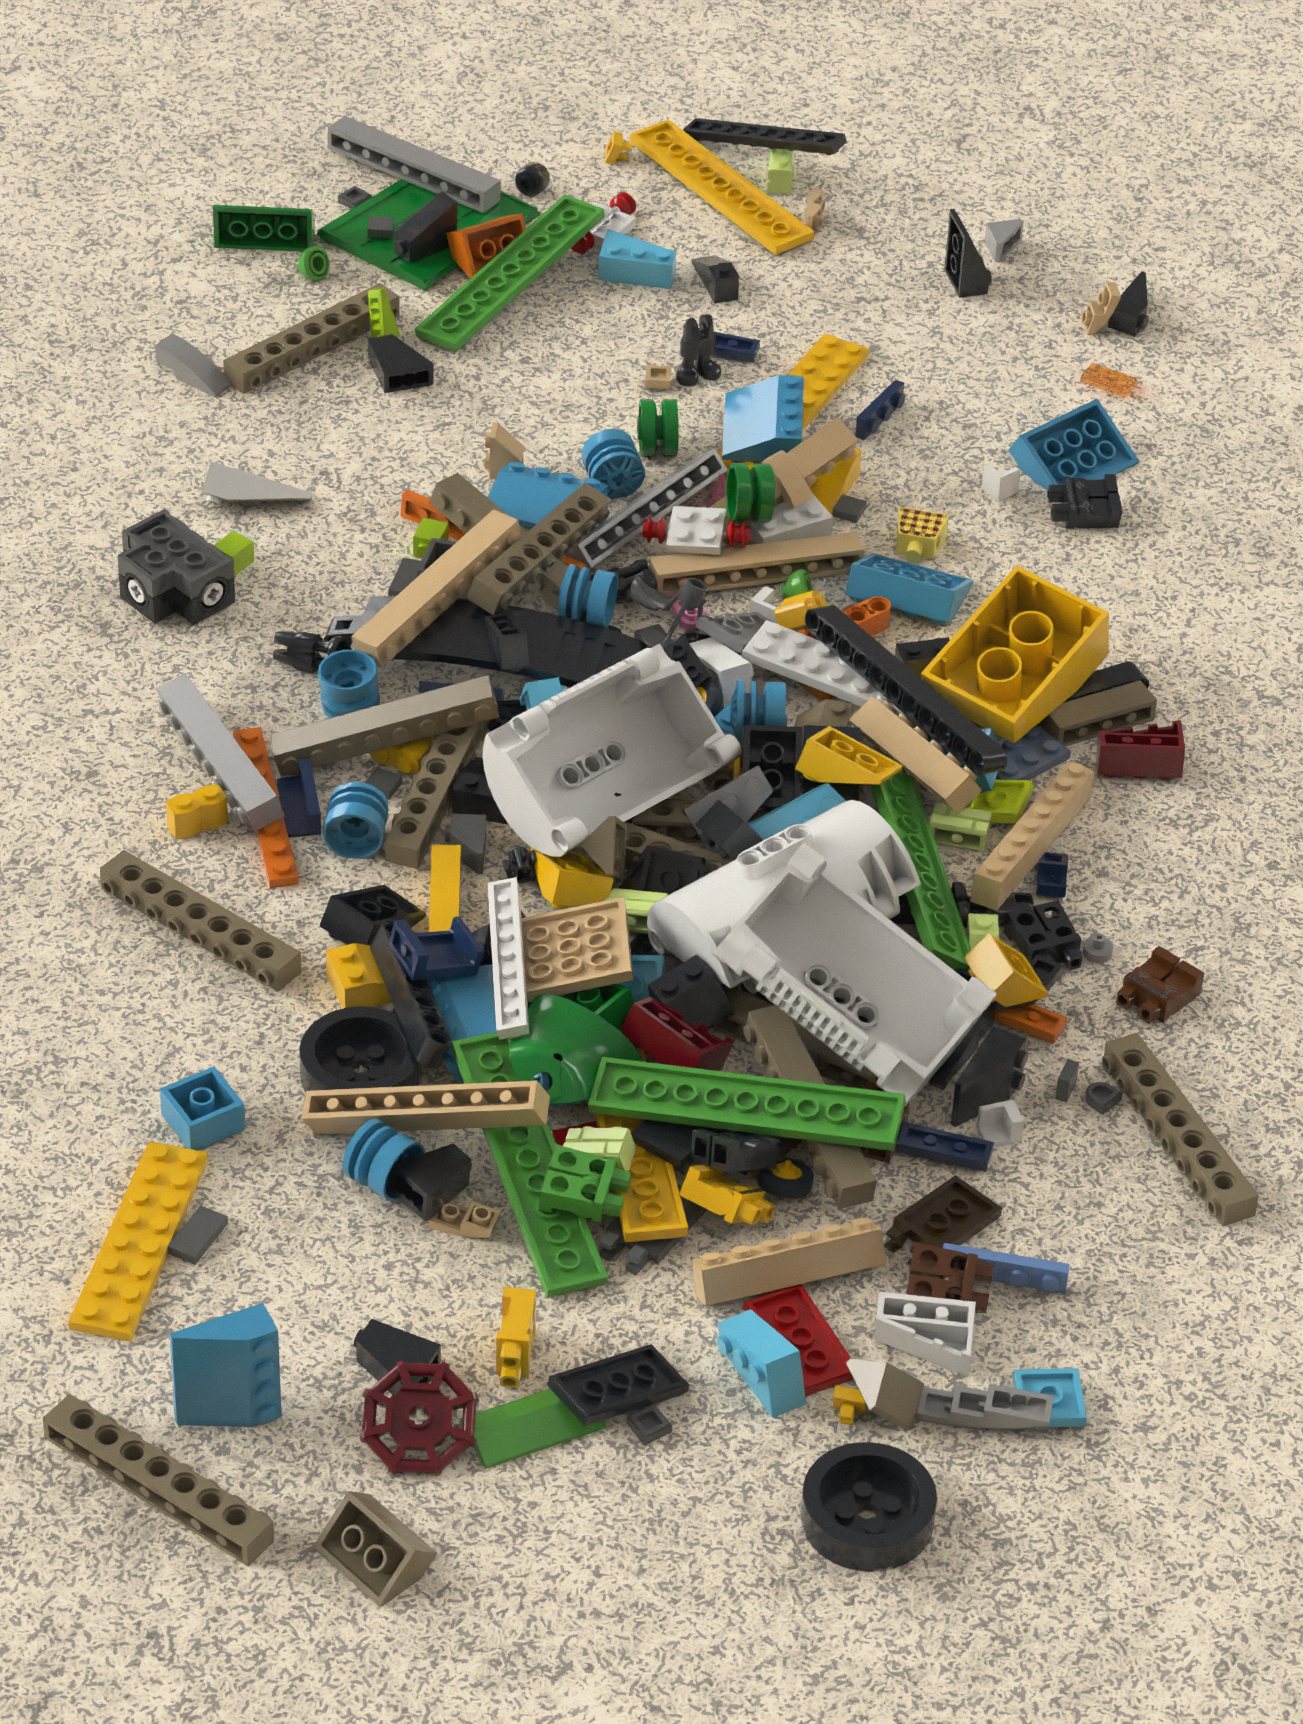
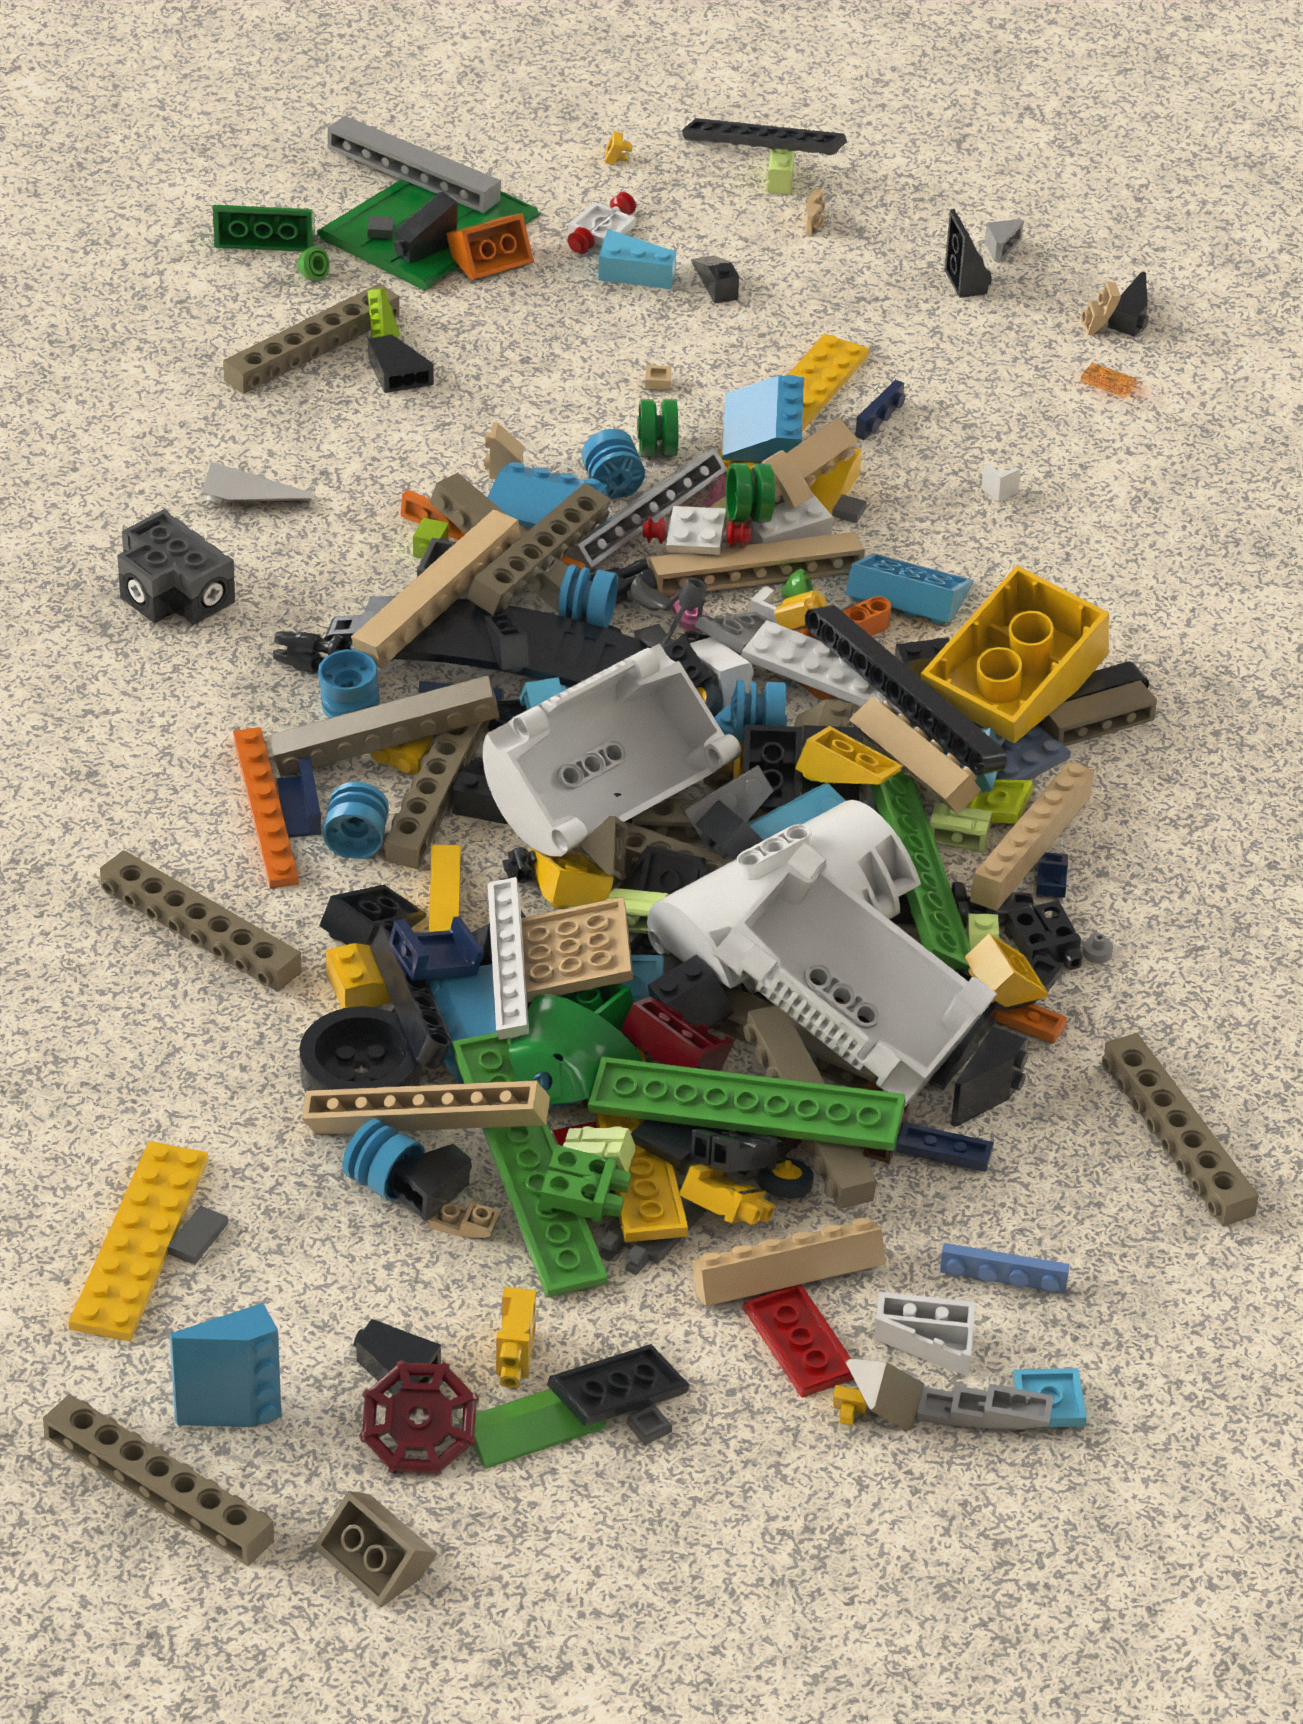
light grey slope [155,333,232,397] -> none
light grey brick [156,673,285,832] -> none
dark azure brick [160,1066,245,1150] -> none
yellow brick [166,785,228,839] -> none
lime brick [214,531,254,576] -> none
dark grey tile [338,186,372,209] -> none
dark grey tile [365,767,402,800] -> none
dark grey tile [388,558,421,596] -> none
bright green plate [415,195,605,352] -> none
dark grey slope [445,814,487,874] -> none
black head [515,162,550,197] -> none
yellow plate [630,119,815,255] -> none
black piece [676,314,721,387] -> none
dark blue plate [680,332,760,363] -> none
medium azure wedge [717,1309,806,1418] -> none
black brick [801,1442,937,1572] -> none
dark brown tile [884,1175,1002,1266] -> none
light yellow torso [897,507,949,563] -> none
reddish brown hips [906,1242,994,1313] -> none
white panel [977,1100,1024,1147] -> none
dark azure slope [1008,399,1140,491] -> none
black hips [1047,474,1123,529] -> none
dark grey tile [1055,1059,1079,1103] -> none
dark grey tile [1085,1082,1123,1115] -> none
dark red wedge [1096,720,1185,779] -> none
reddish brown hips [1116,946,1204,1024] -> none

